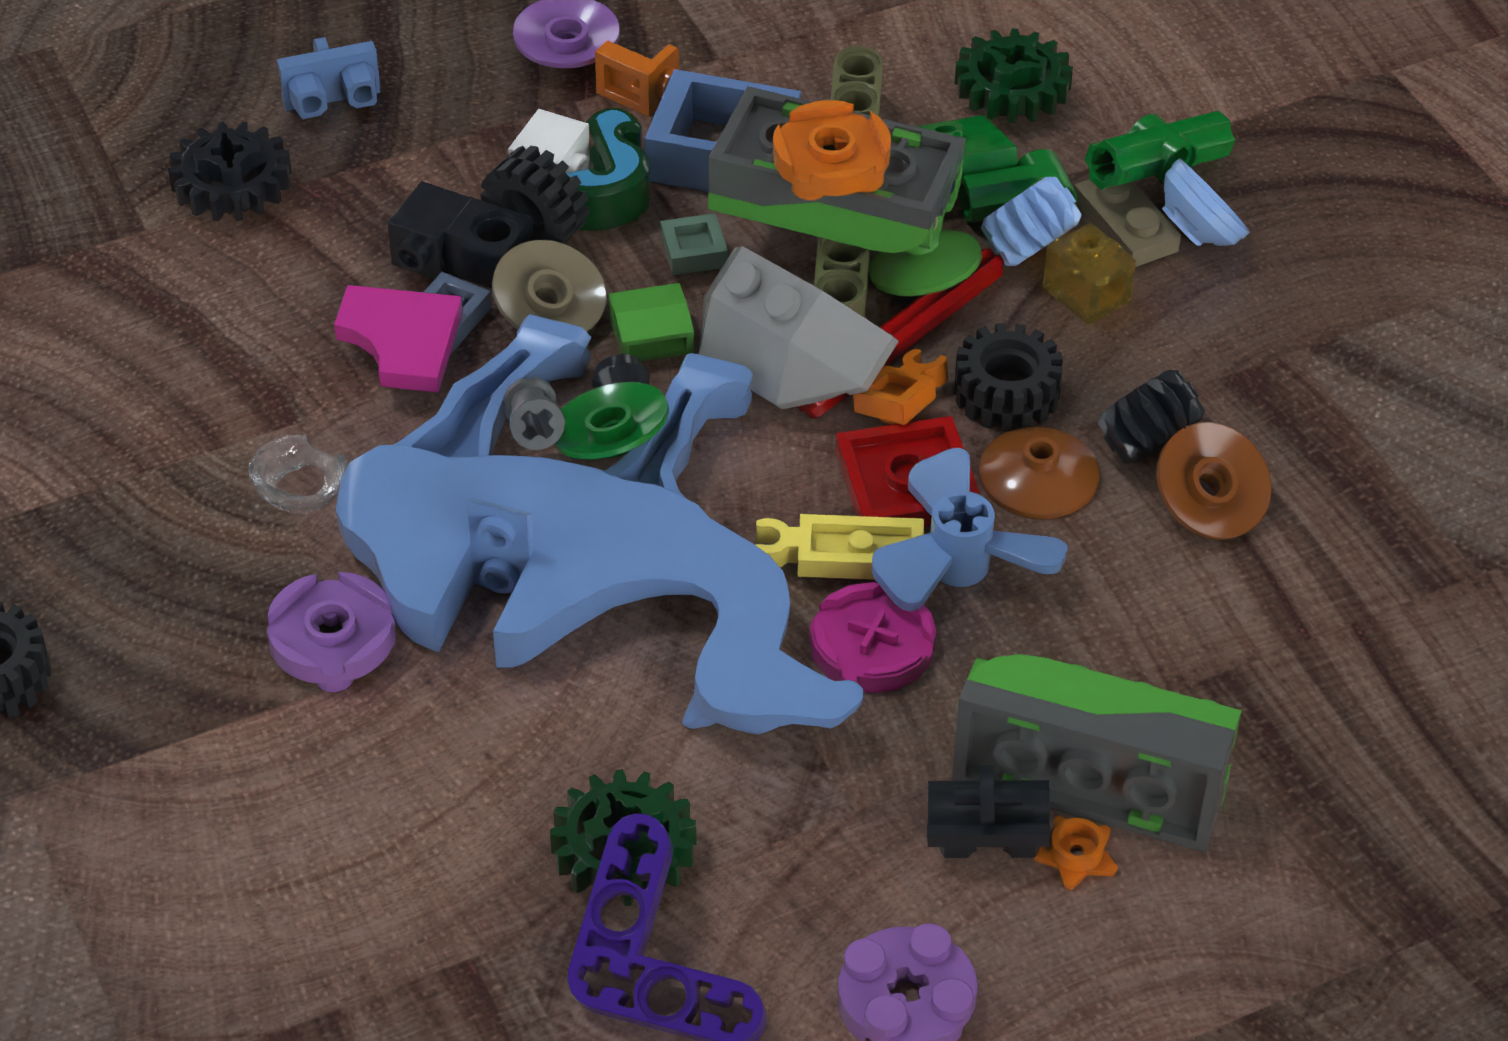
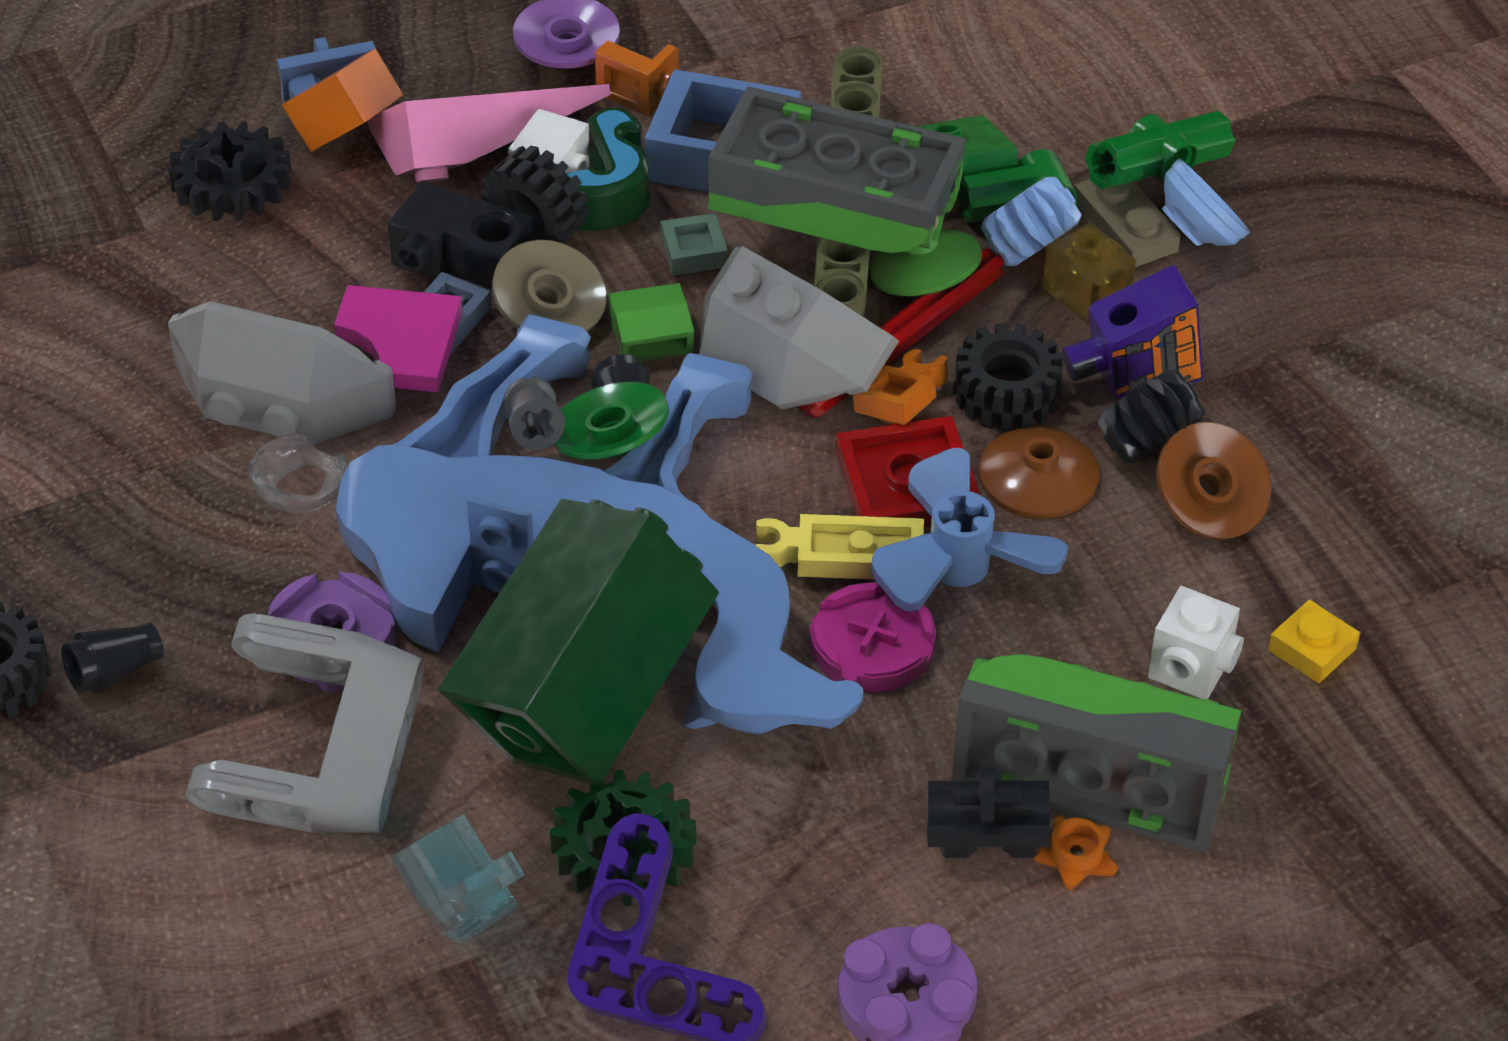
orange plate [773,100,891,200] -> none
dark green gear [954,28,1073,124] -> none
none -> black cone [61,622,164,694]
none -> light grey wedge [168,301,397,445]
none -> light grey connector [185,614,424,833]
none -> orange slope [281,48,404,152]
none -> bright pink wedge [368,84,611,183]
none -> clear light blue brick [391,814,525,943]
none -> dark green brick [437,498,719,786]
none -> dark purple torso [1062,265,1203,399]
none -> white brick [1148,585,1244,699]
none -> yellow plate [1268,599,1360,684]

